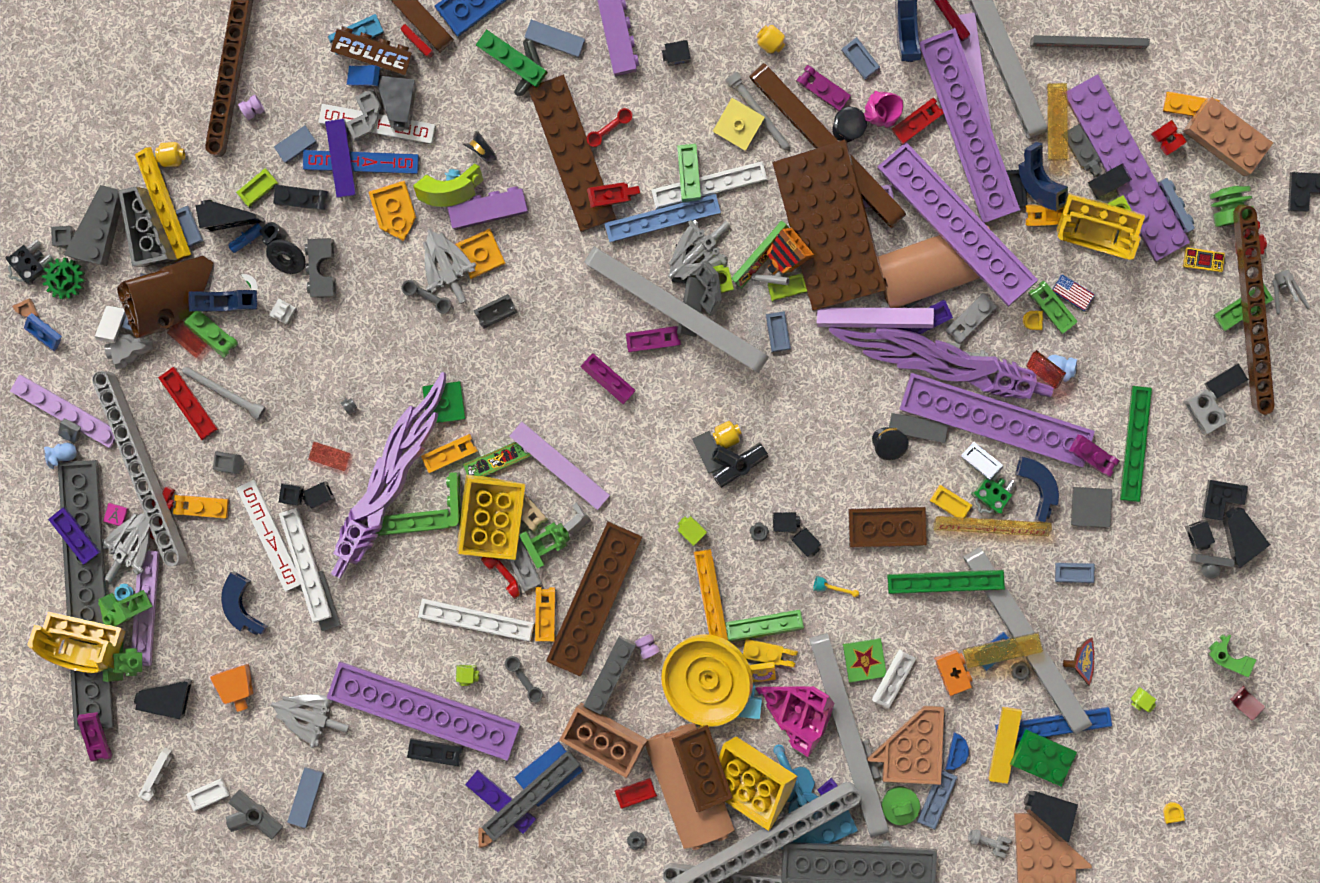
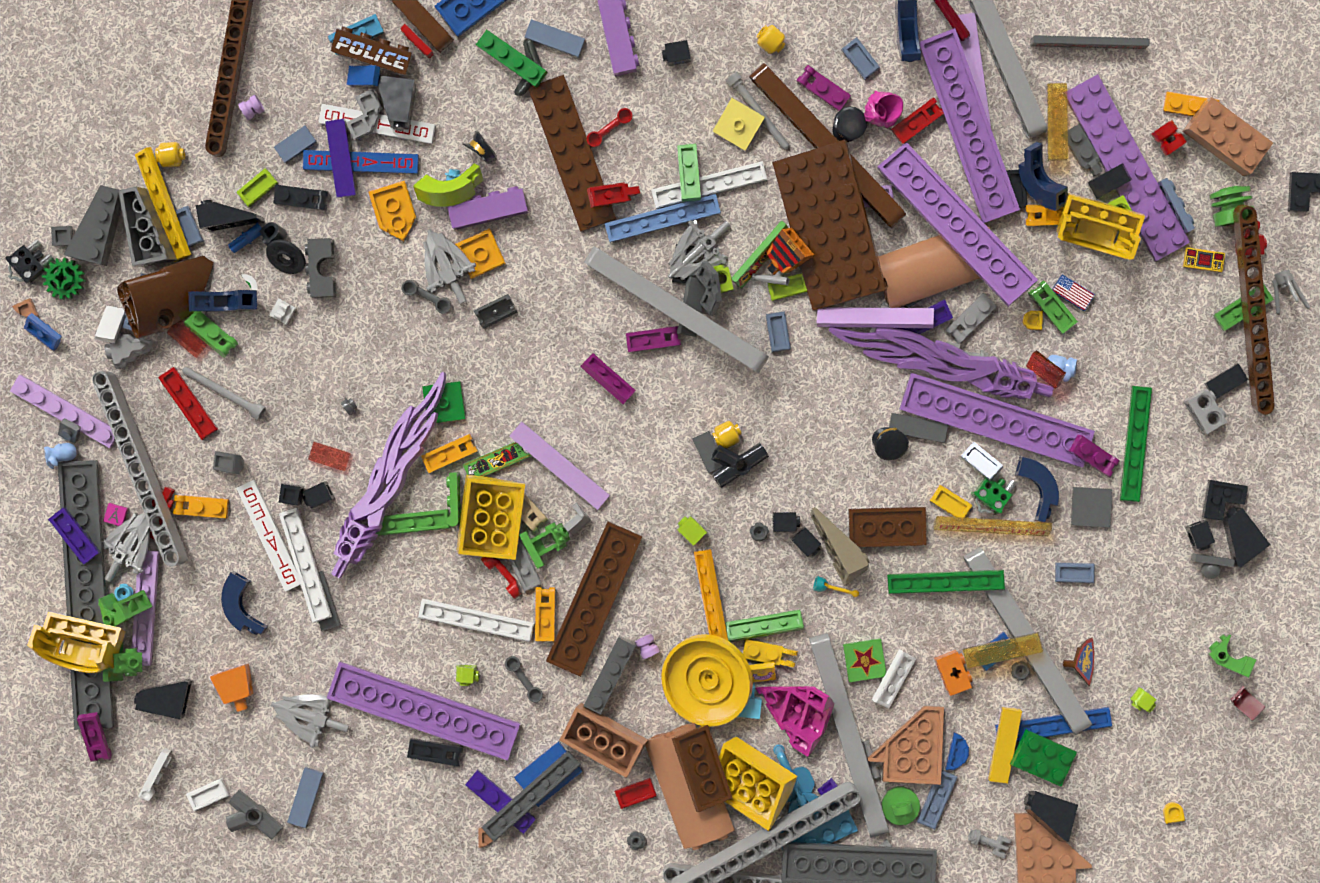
none -> dark tan wedge [810,507,869,586]

